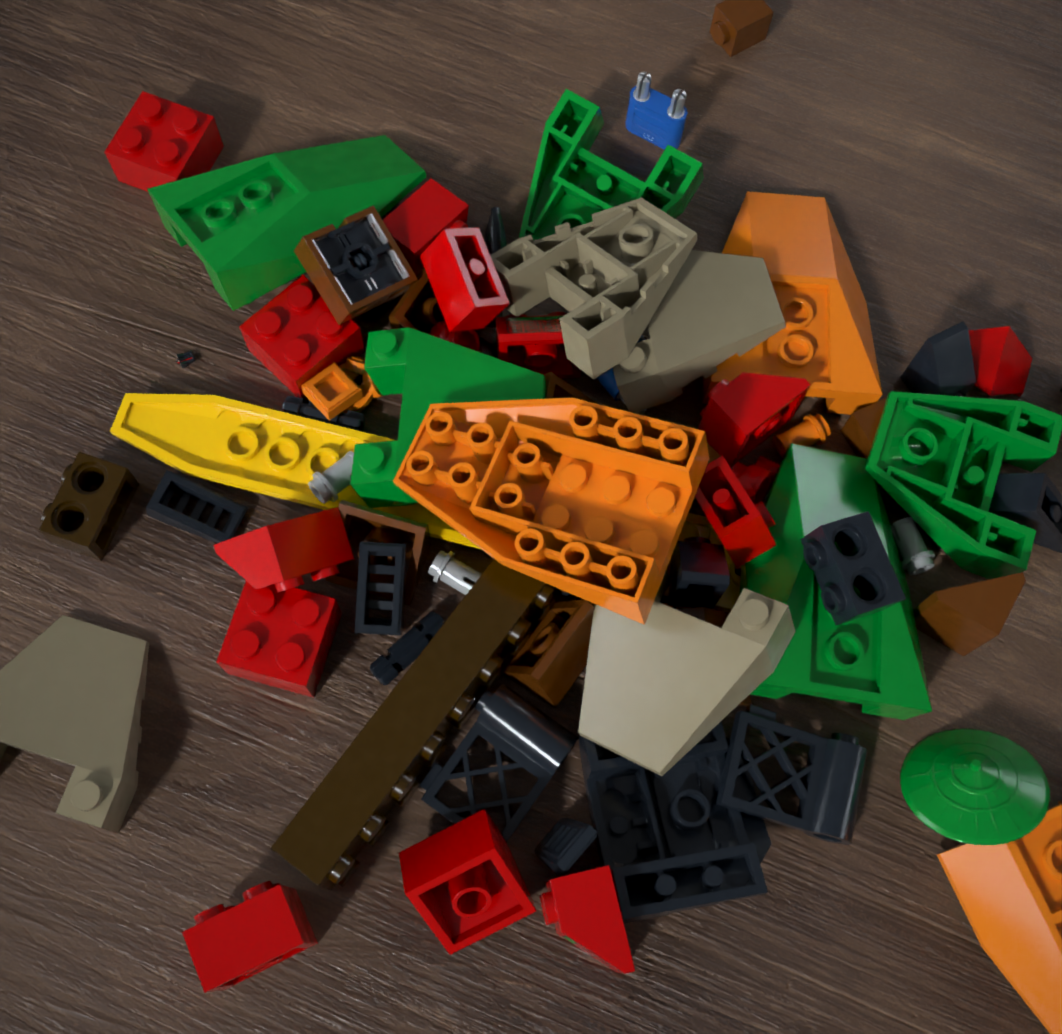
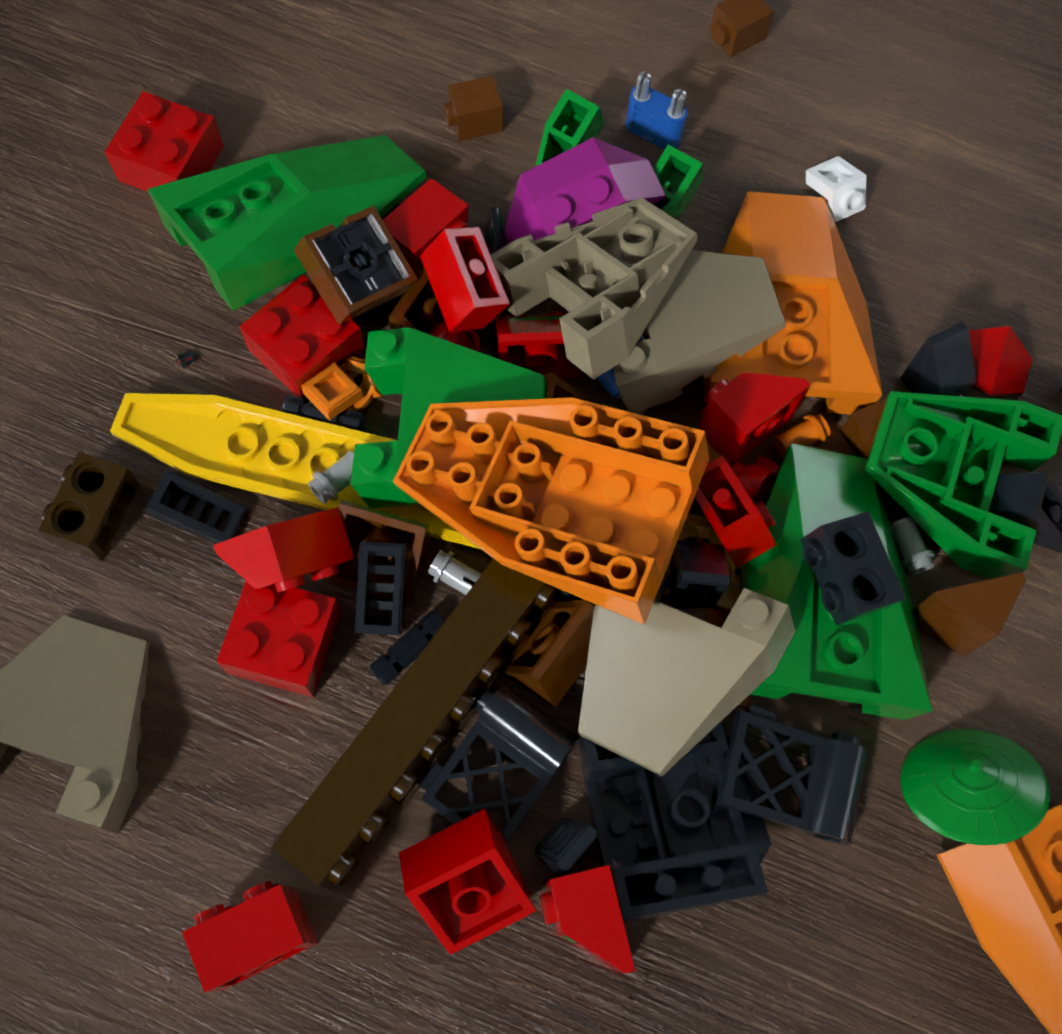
none -> reddish brown brick [443,76,503,141]
none -> magenta wedge [504,137,666,244]
none -> white bracket [806,156,866,222]

